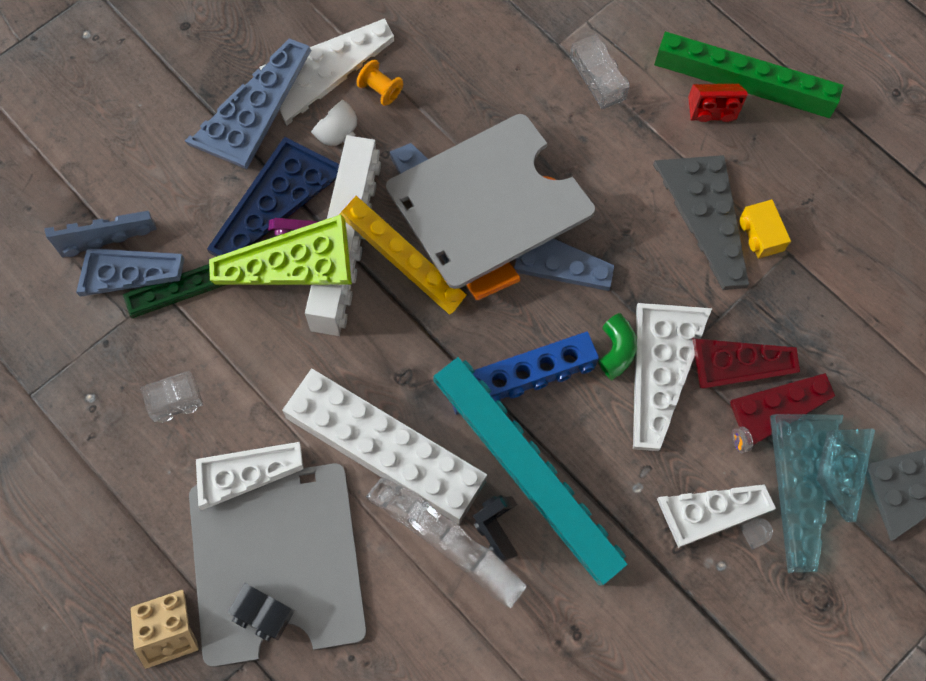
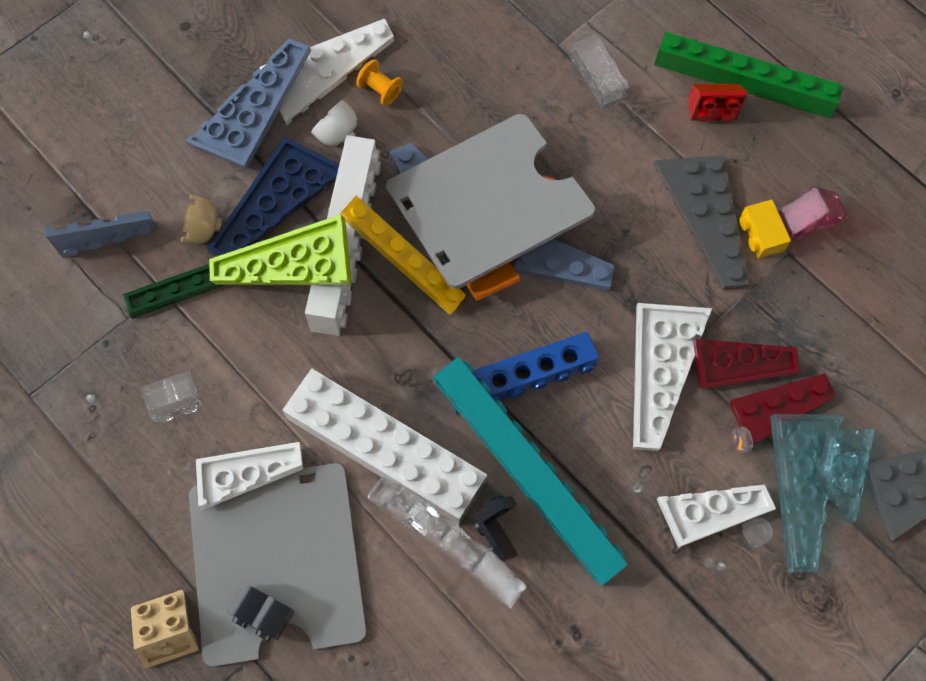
sand blue wing [76,248,185,297] -> none
magenta plate [268,218,319,236] -> none
green cylinder [598,313,637,381] -> none
none -> tan cylinder [181,194,222,244]
none -> clear pink brick [778,187,849,240]

